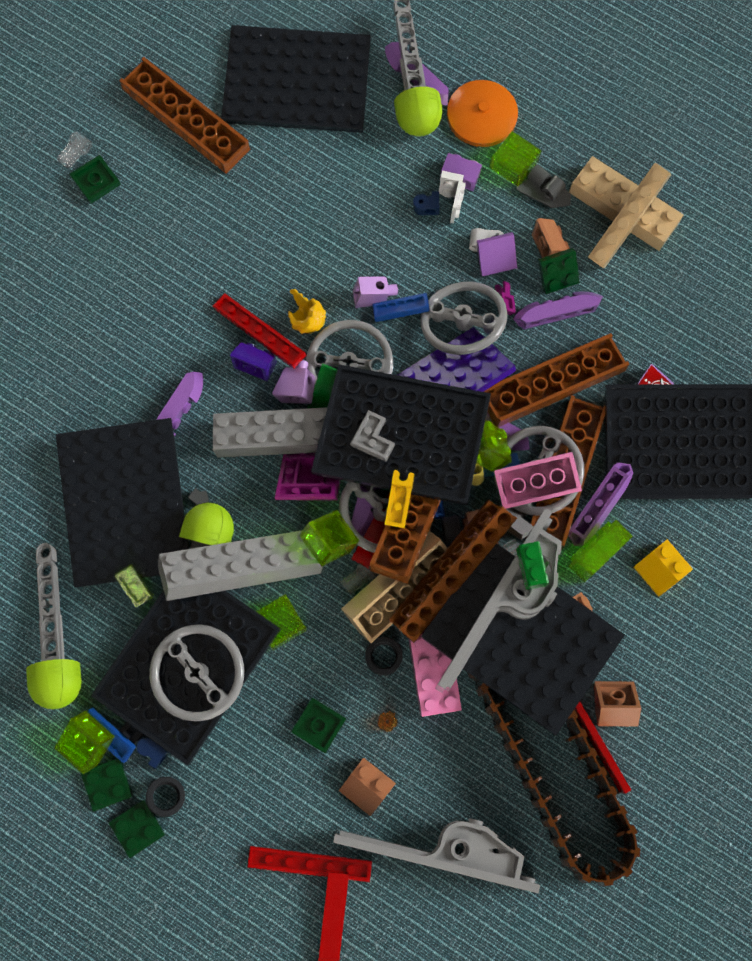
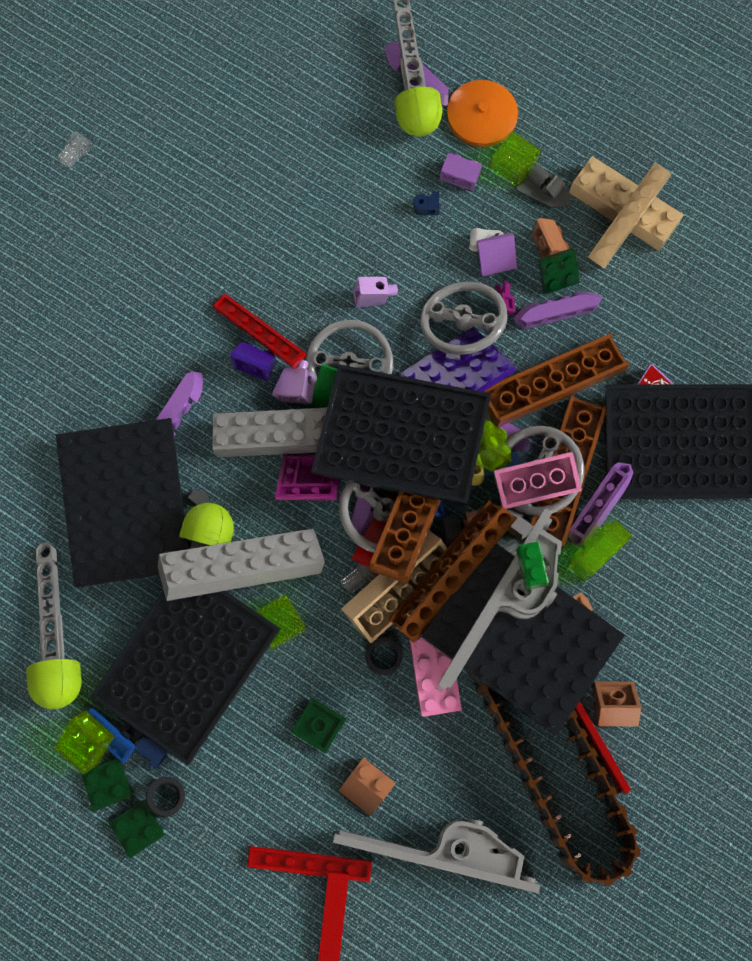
dark green plate [70,155,121,204] -> none
clear neon green plate [114,564,153,607] -> none
dark orange tile [119,57,250,174] -> none
light grey piece [150,625,244,721] -> none
black plate [221,25,371,133] -> none
yellow hair [288,289,326,334] -> none
clear neon green piece [299,510,359,567] -> none
light grey tile [350,410,395,462] -> none
blue plate [372,293,430,322] -> none
clear orange plate [378,712,397,732] -> none
yellow plate [384,470,415,529] -> none
white bracket [439,171,466,224] -> none
yellow slope [633,539,693,597] -> none

